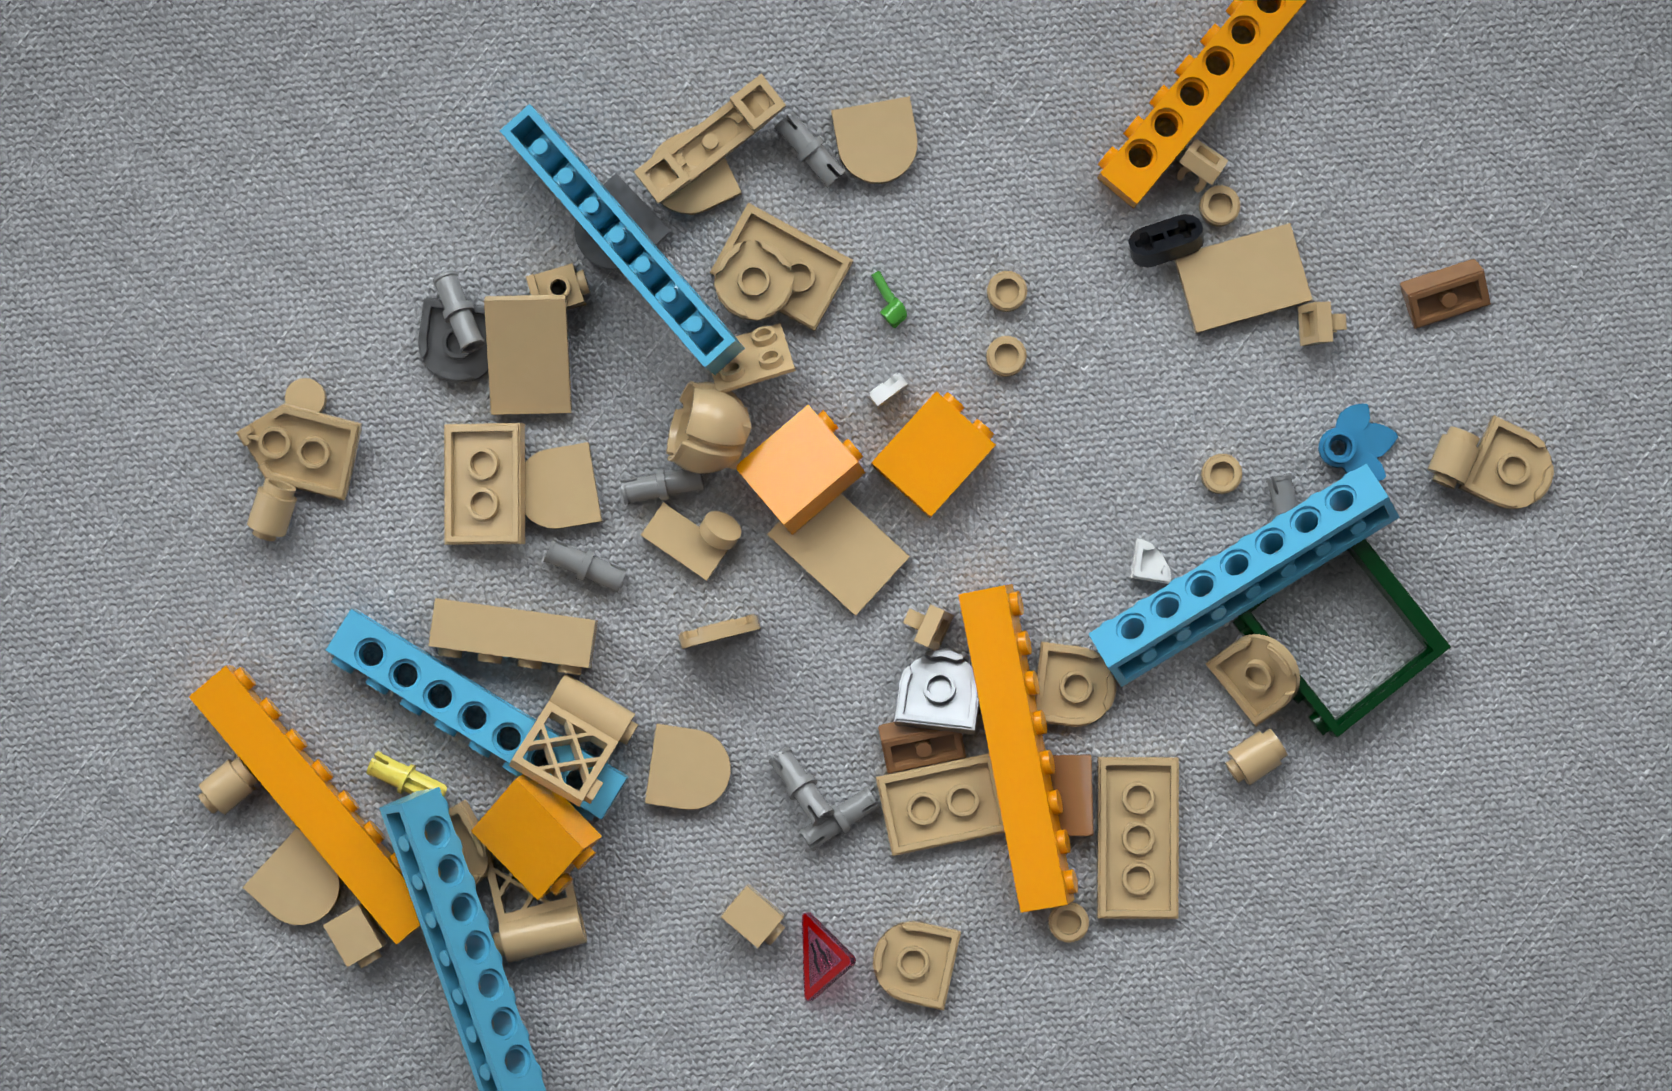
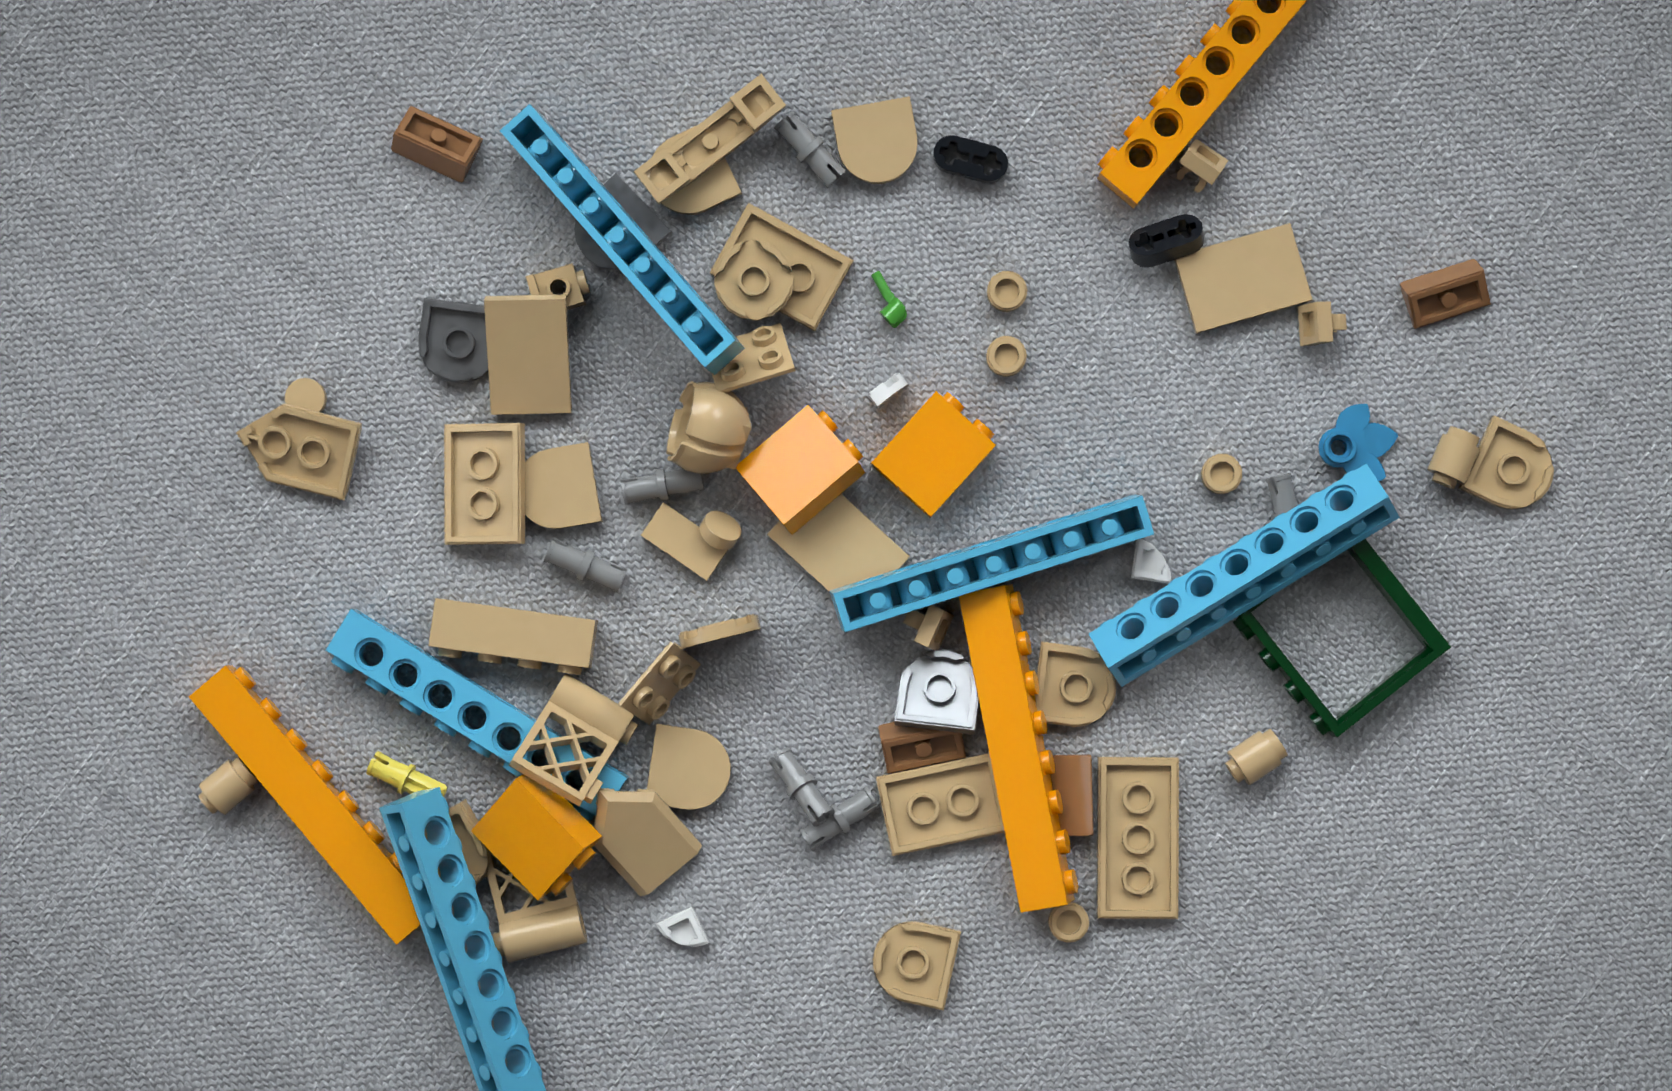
tan tile [242,827,341,925] -> none
tan brick [247,478,297,541] -> none
tan brick [323,903,388,968] -> none
light grey pin [433,270,485,353] -> none
tan brick [721,884,785,948] -> none
piece [802,912,856,1001] -> none
tan tile [1199,185,1240,227] -> none
tan tile [1206,634,1300,726] -> none
none -> medium nougat slope [391,106,483,183]
none -> tan tile [593,788,702,896]
none -> tan hinge [618,641,701,725]
none -> white tile [656,906,709,947]
none -> medium azure brick [829,494,1154,632]
none -> black beam [933,135,1008,184]

